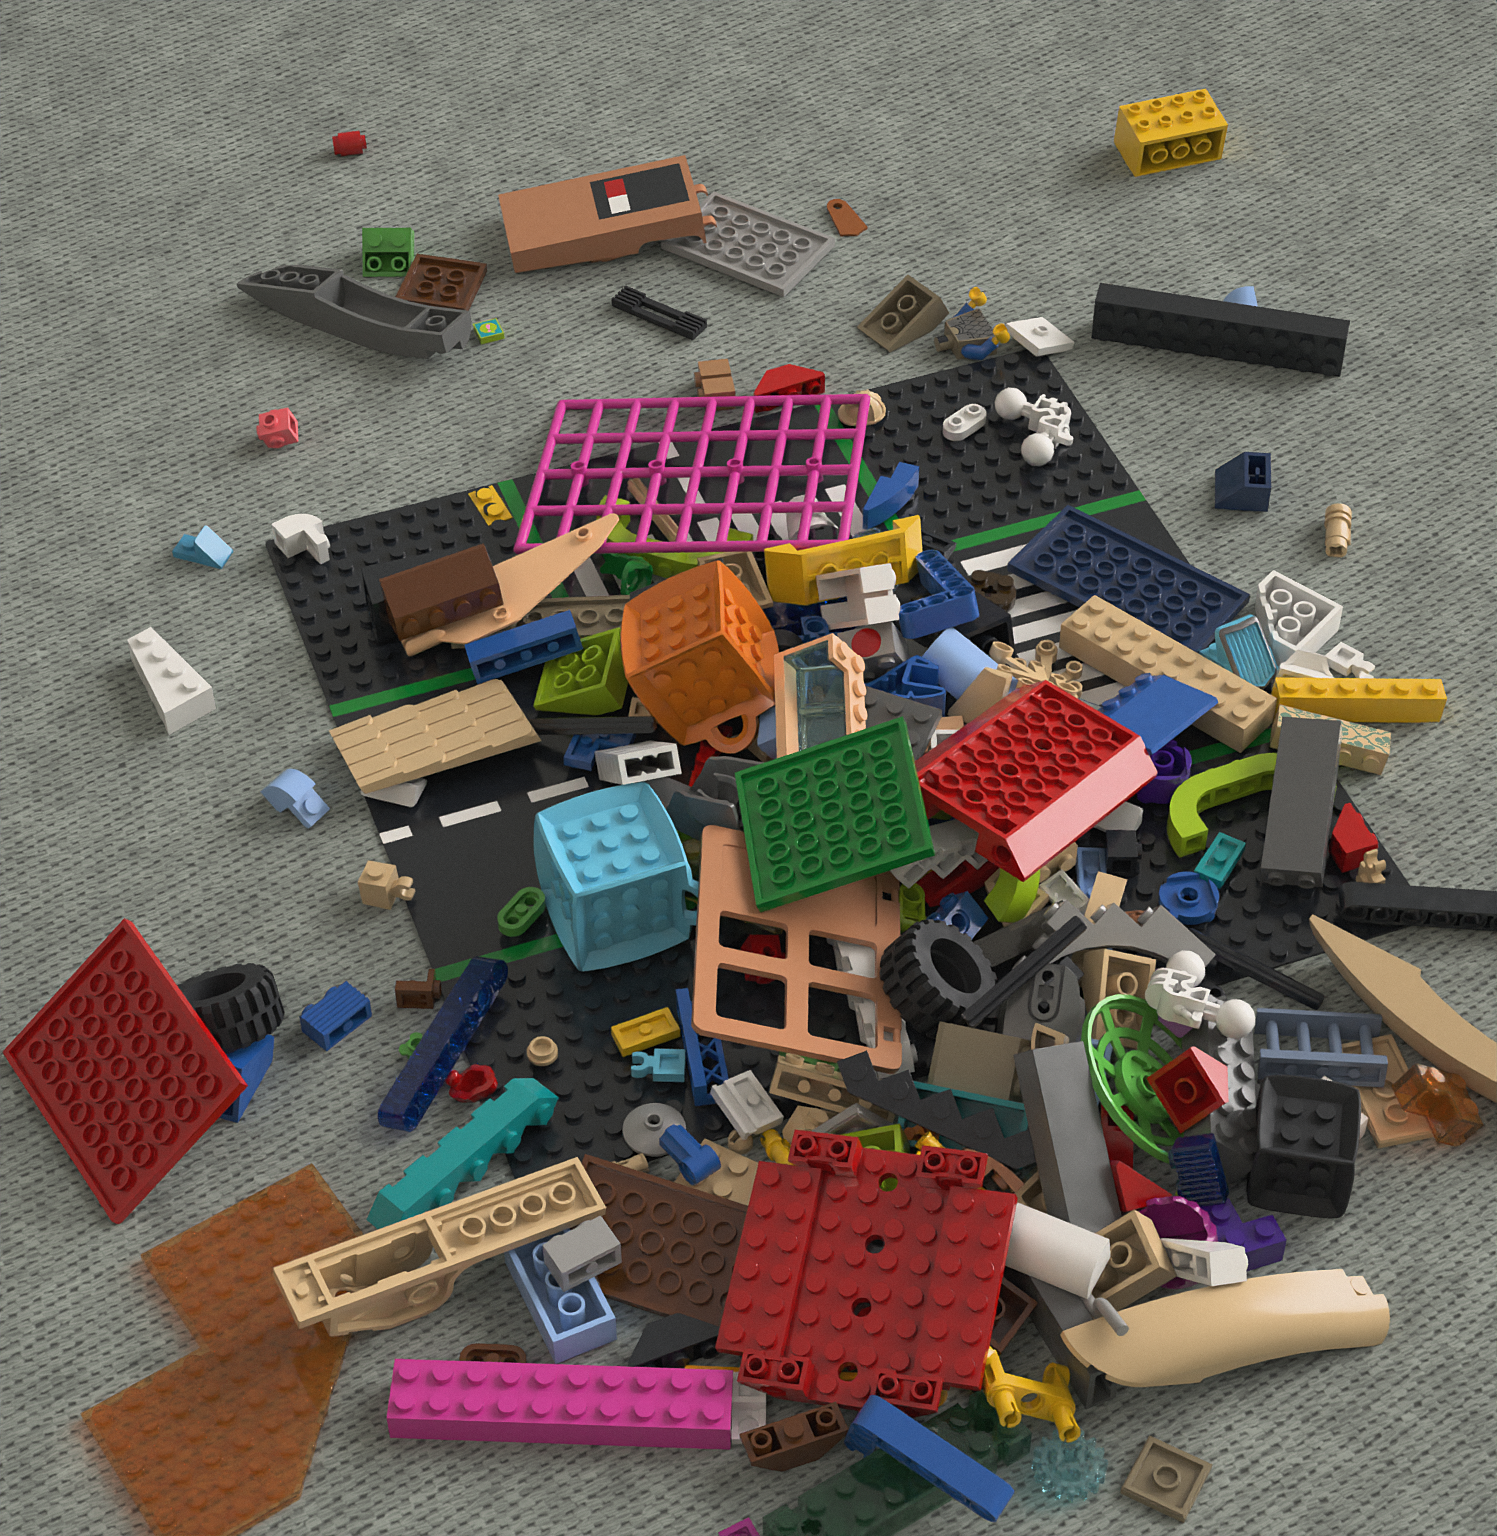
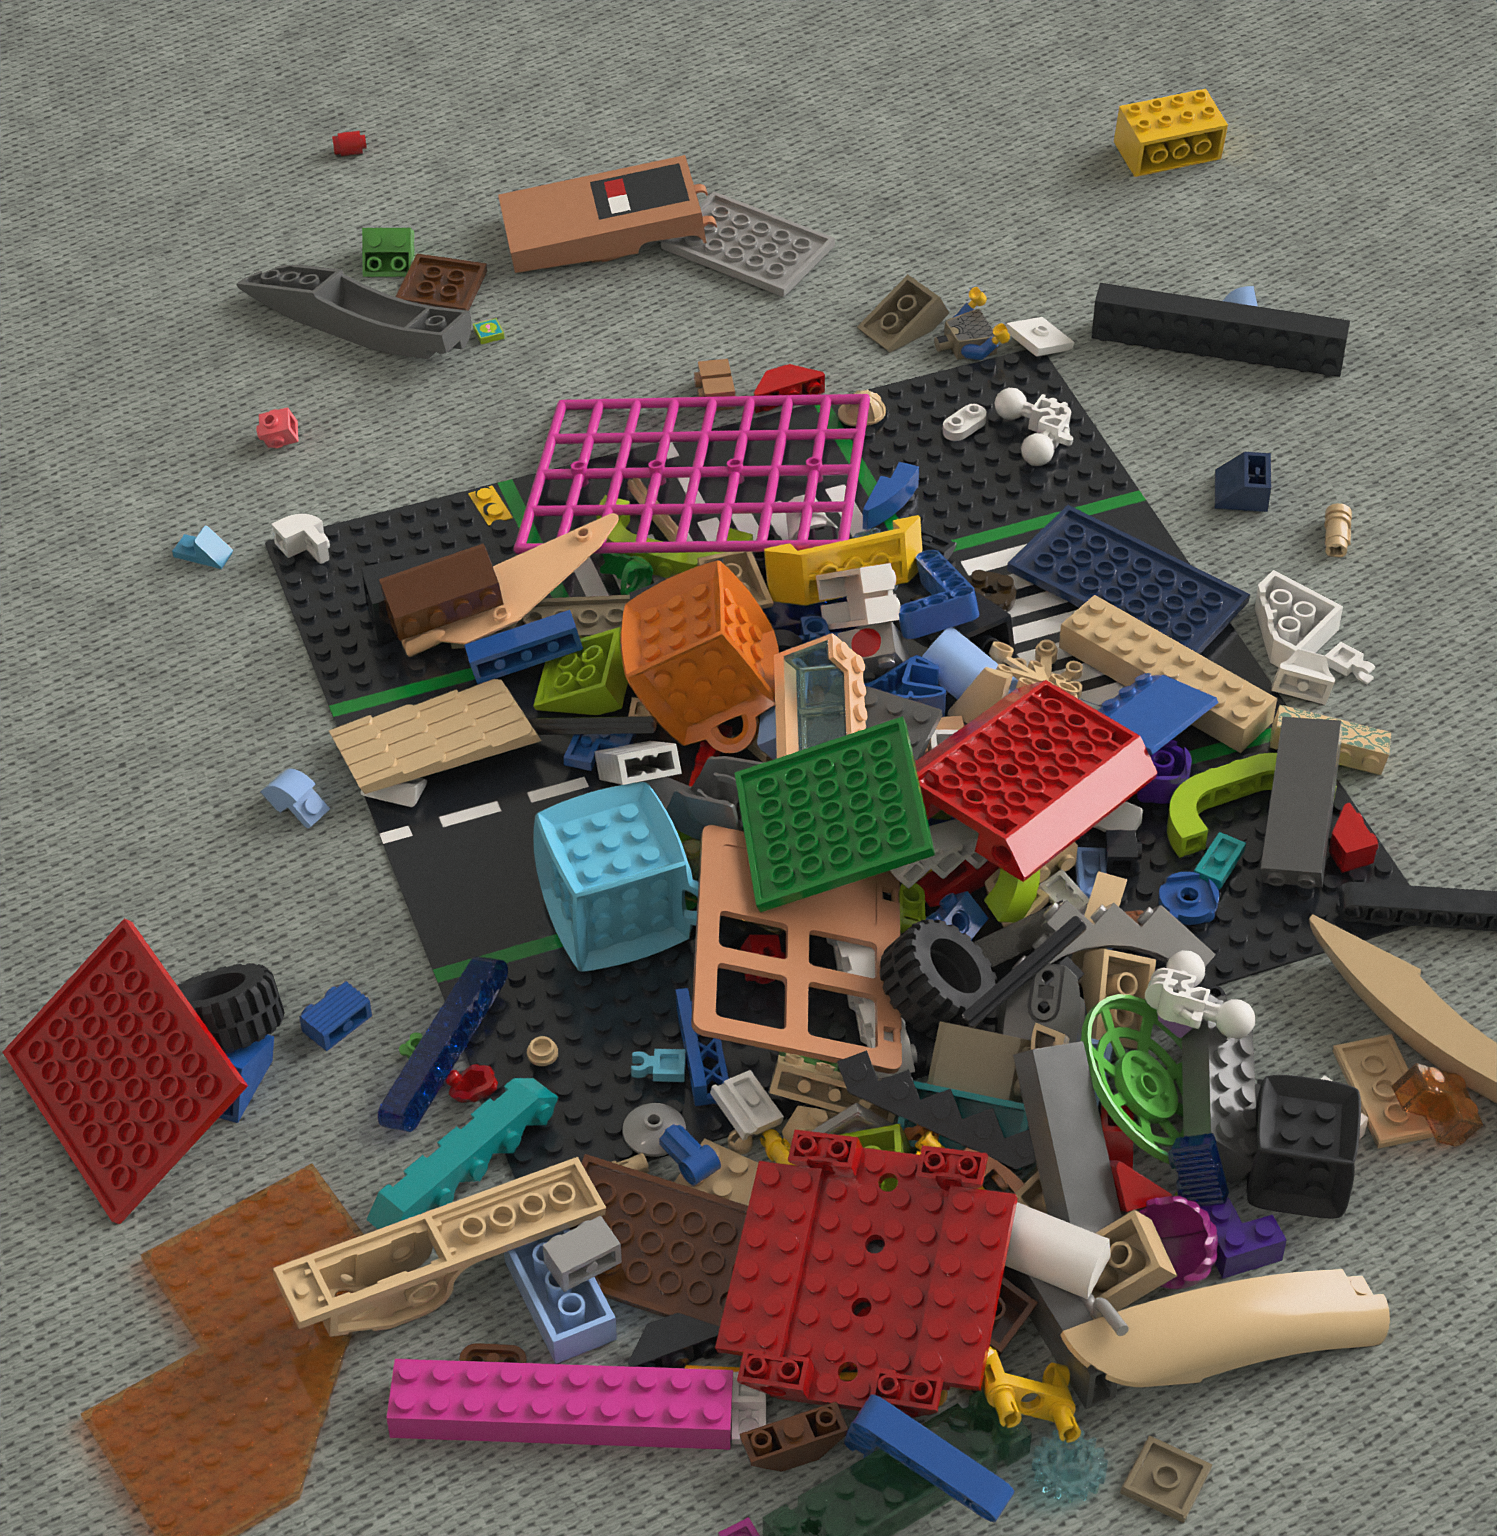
white wedge [127,627,216,735] -> none
tan brick [358,861,415,910] -> none
reddish brown bracket [395,969,442,1009] -> none
bright green plate [497,887,546,937] -> none
black container [611,286,707,340] -> none
yellow plate [611,1007,680,1057] -> none
dark orange piece [827,199,868,237] -> none
red slope [1146,1046,1229,1133] -> none
white slope [1160,1238,1248,1286] -> none
black axle [1189,928,1325,1010] -> none
medium azure piece [1199,614,1279,689] -> none
sand blue fence [1254,1008,1388,1087] -> none
yellow brick [1271,677,1447,723] -> none
tan plate [1356,849,1386,884] -> none

